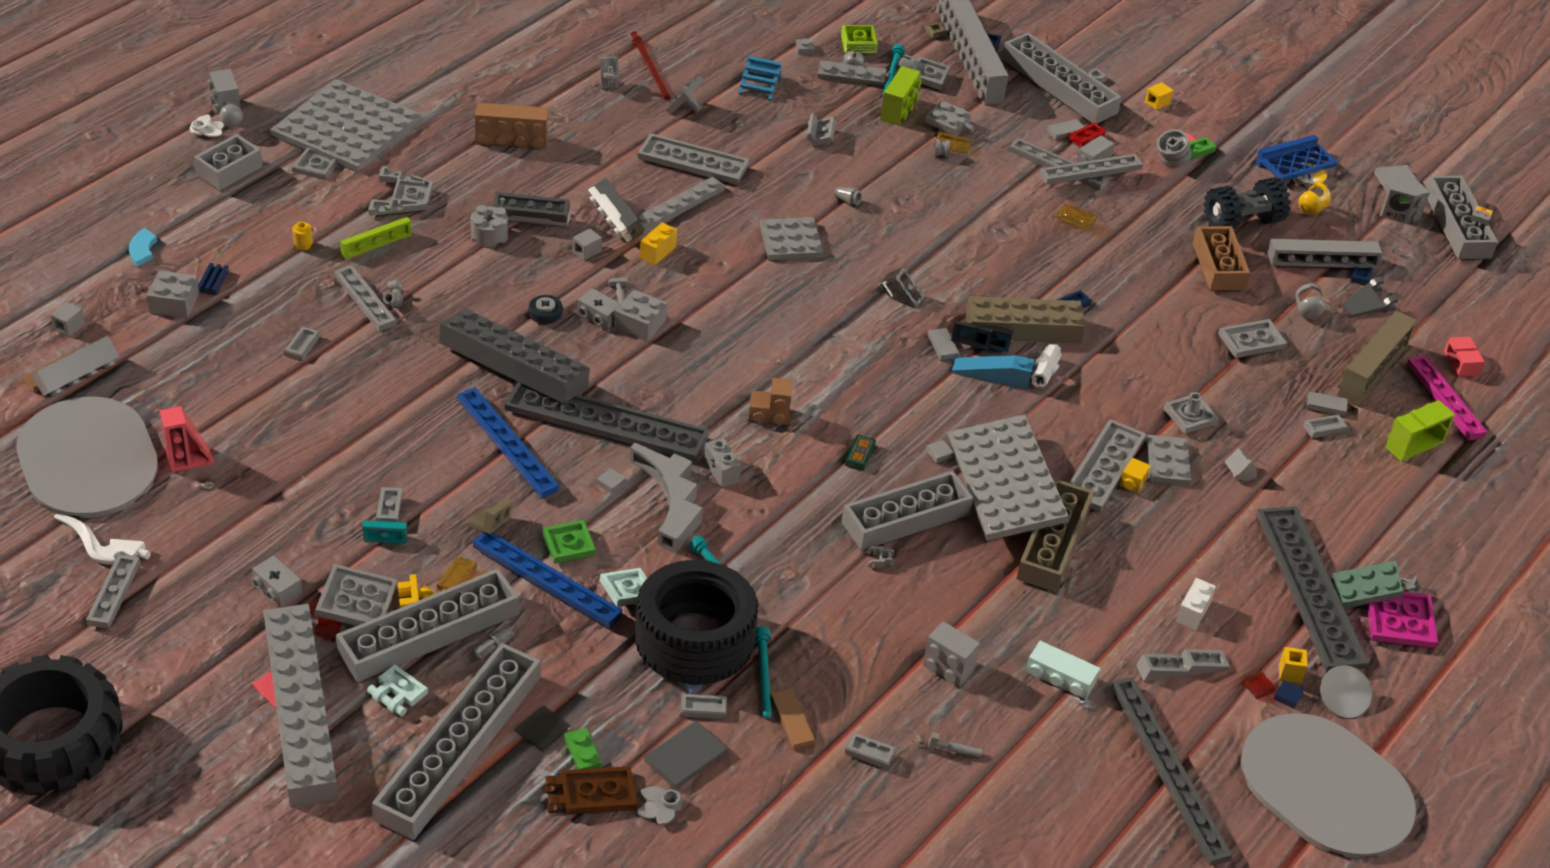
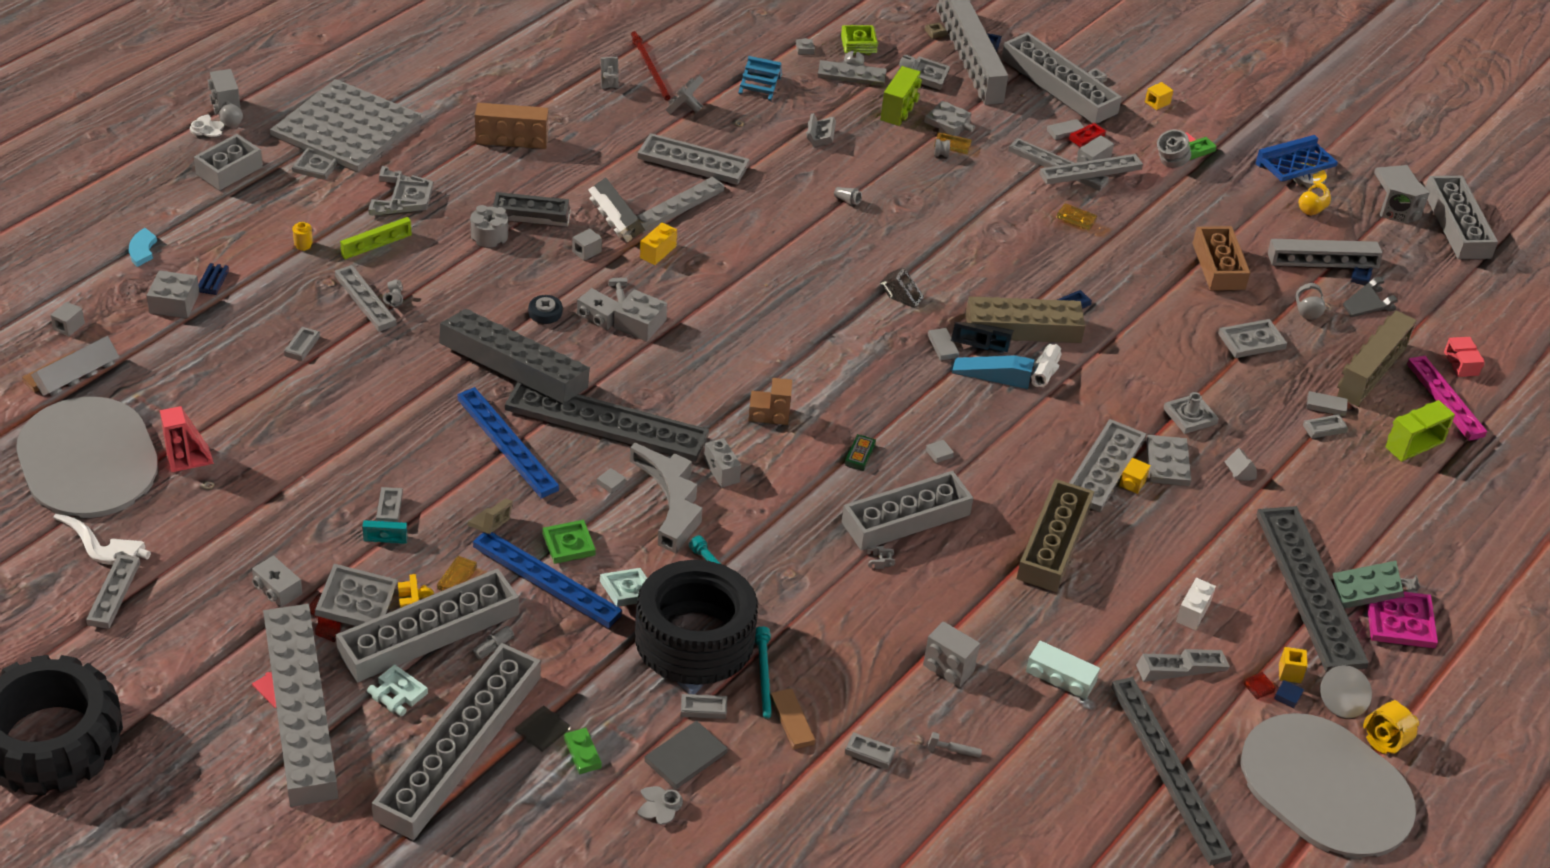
reddish brown tile [544,766,637,814] -> none
light grey plate [760,217,823,260] -> none
teal piece [883,44,906,95] -> none
light grey plate [947,414,1069,541] -> none
black plate [1204,177,1291,230] -> none
light grey tile [1470,205,1493,225] -> none
none -> yellow brick [1363,700,1419,754]

